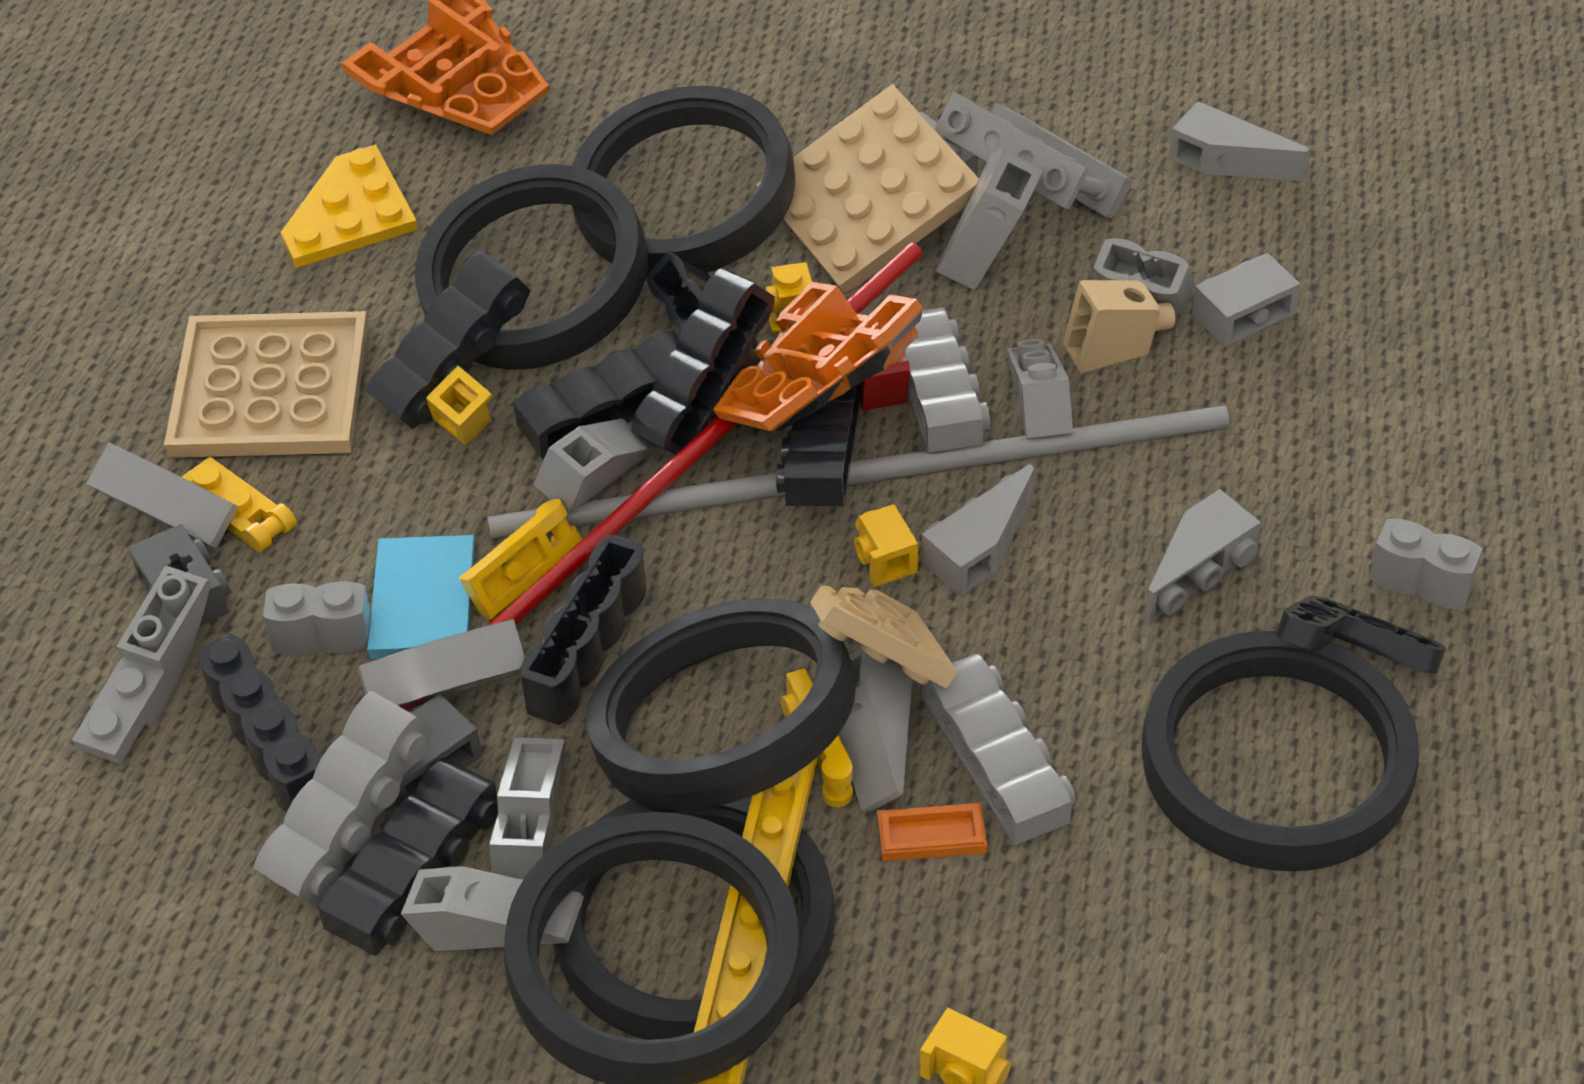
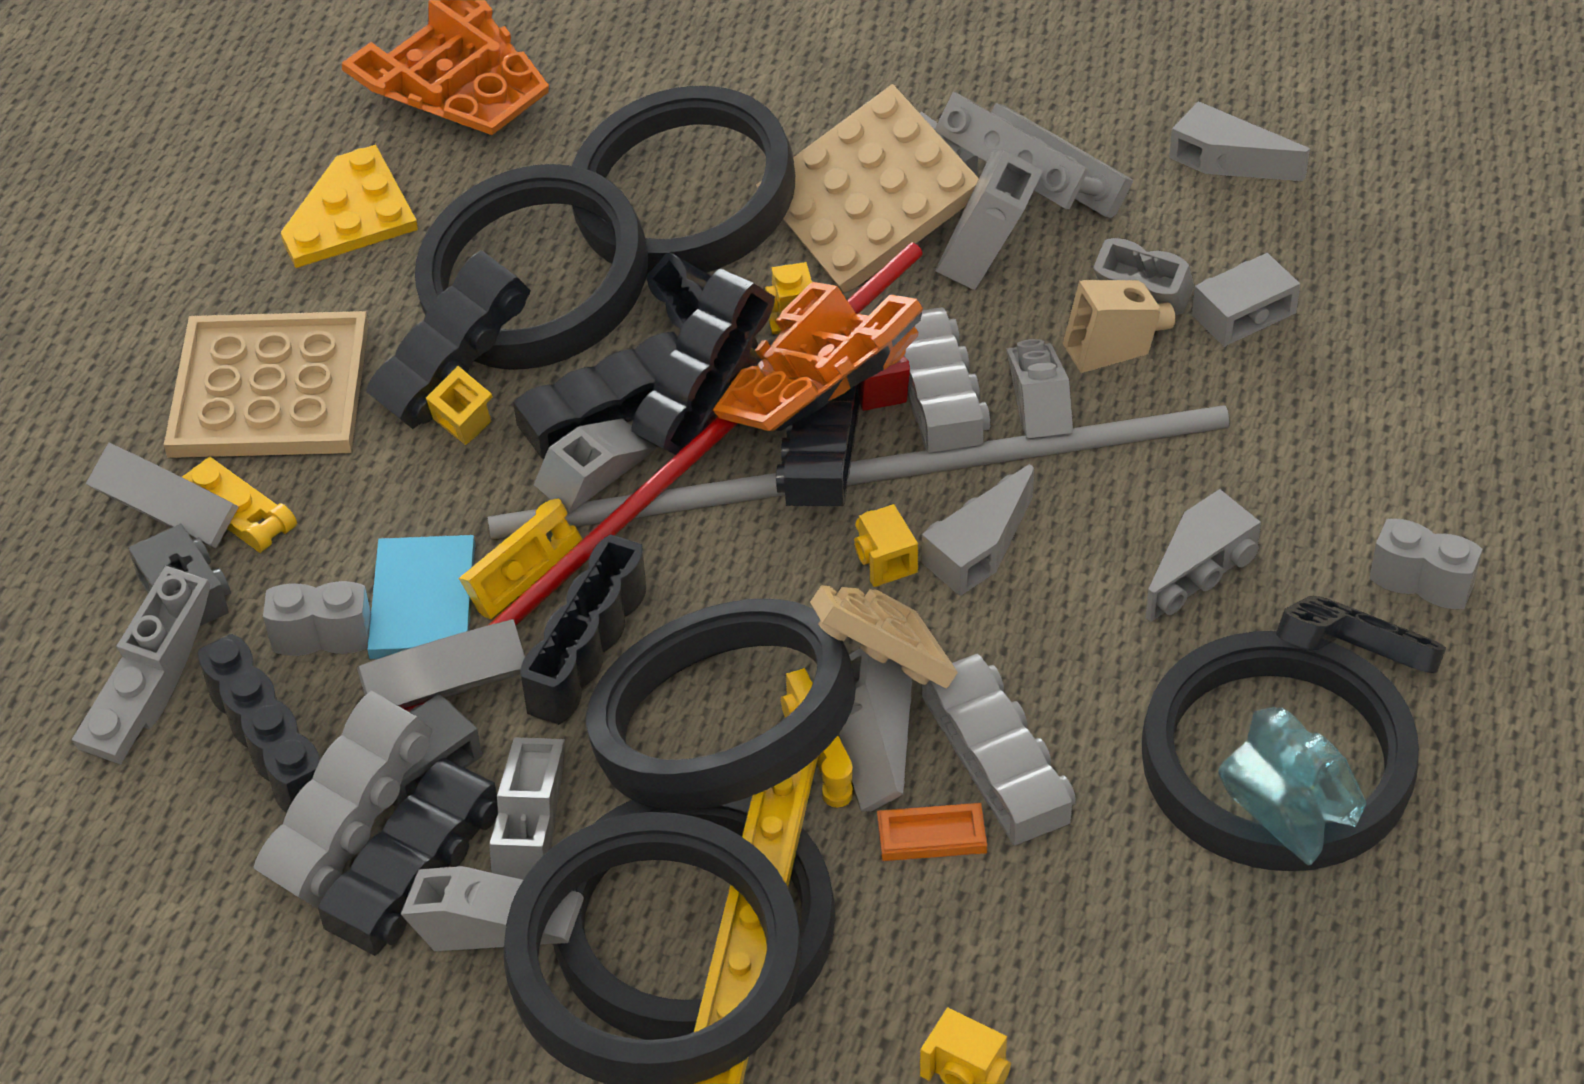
none -> clear light blue piece [1218,707,1367,865]

